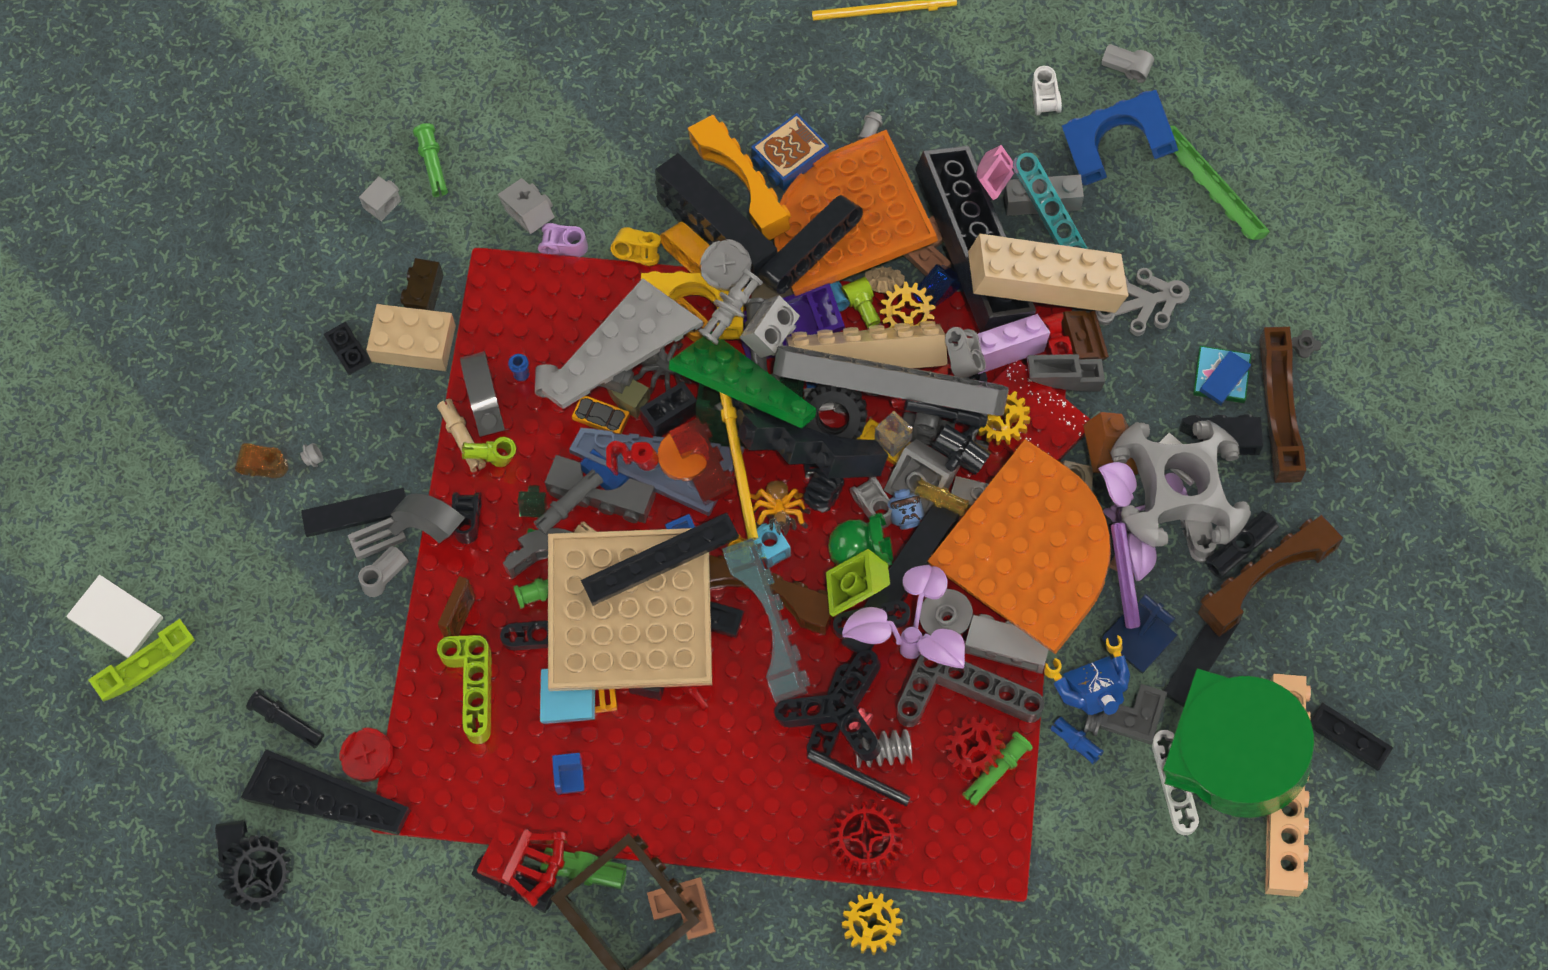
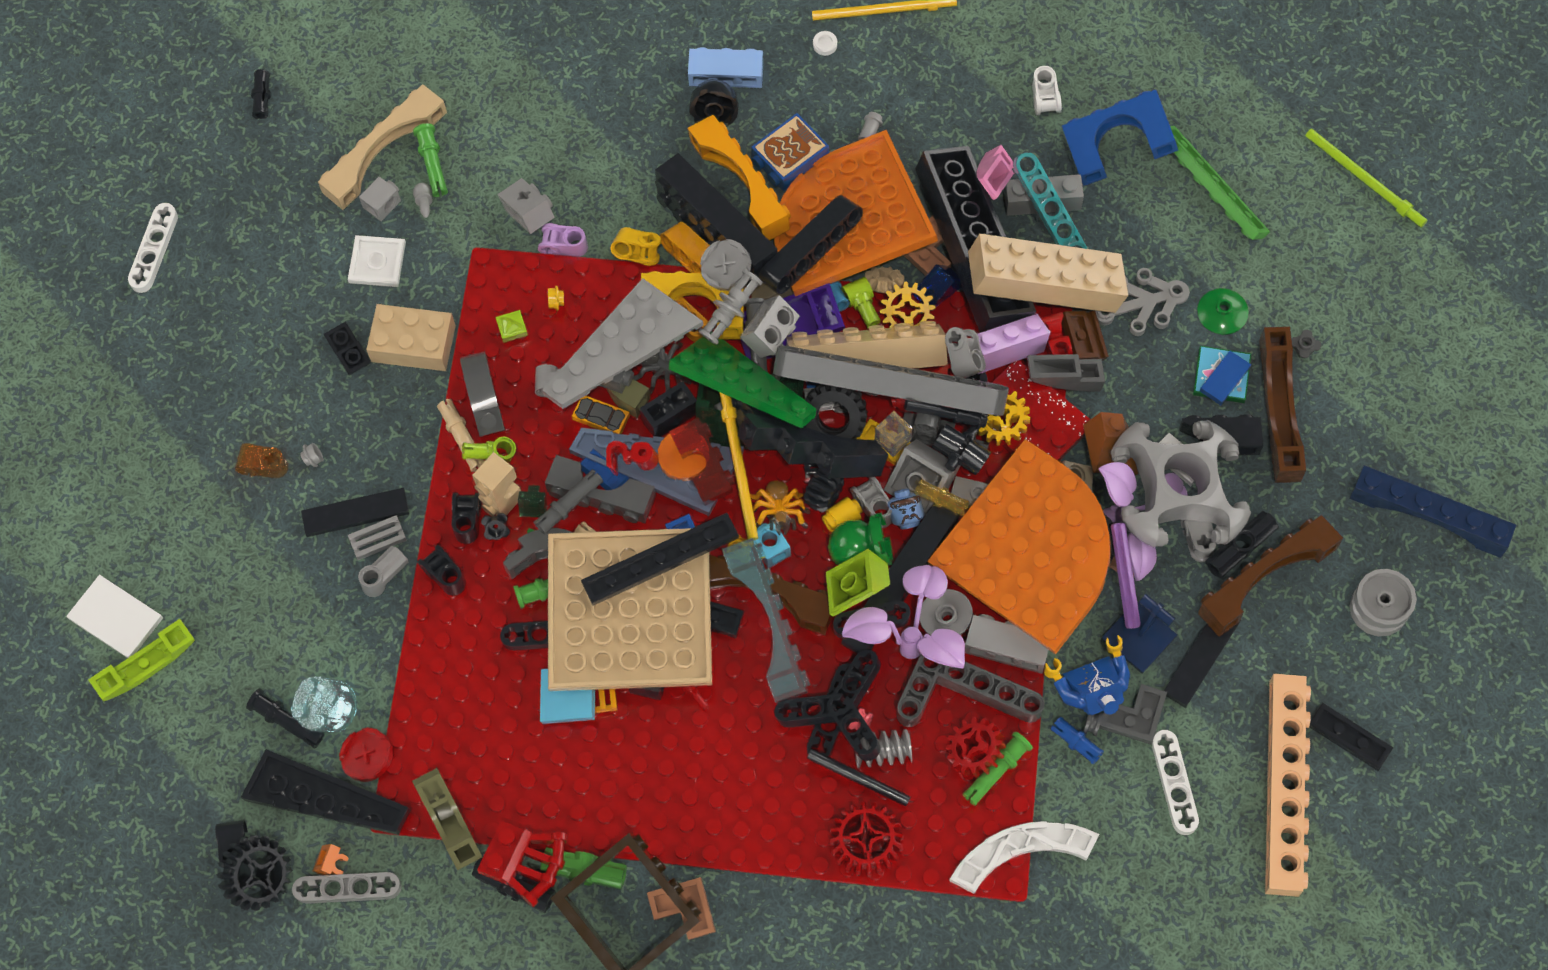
dark grey arch [388,493,465,543] -> none
dark brown brick [401,258,444,311] -> none
lime beam [437,635,492,744] -> none
reddish brown tile [438,576,476,637] -> none
blue pin [508,354,530,381] -> none
blue panel [552,753,585,795] -> none
yellow gear [842,892,903,955] -> none
light grey piece [1101,44,1154,83] -> none
green brick [1163,668,1314,818] -> none
none -> white beam [128,203,178,293]
none -> black pin [251,69,271,119]
none -> clear light blue piece [291,676,357,733]
none -> light grey beam [292,872,402,904]
none -> orange tile [313,844,349,875]
none -> tan arch [318,84,447,210]
none -> white tile [348,235,406,287]
none -> olive arch [412,768,482,870]
none -> light grey bar [413,183,432,218]
none -> black piece [417,544,466,596]
none -> tan arch [472,452,523,516]
none -> black plate [481,513,510,540]
none -> lime tile [496,310,528,343]
none -> yellow plate [548,286,564,311]
none -> light blue brick [688,47,763,88]
none -> black cylinder [689,79,739,126]
none -> white tile [813,31,837,56]
none -> yellow brick [822,497,863,533]
none -> white tile [949,821,1099,894]
none -> green dish [1197,288,1249,335]
none -> lime bar [1305,128,1428,228]
none -> dark blue arch [1349,465,1516,558]
none -> light grey wheel [1349,569,1417,637]

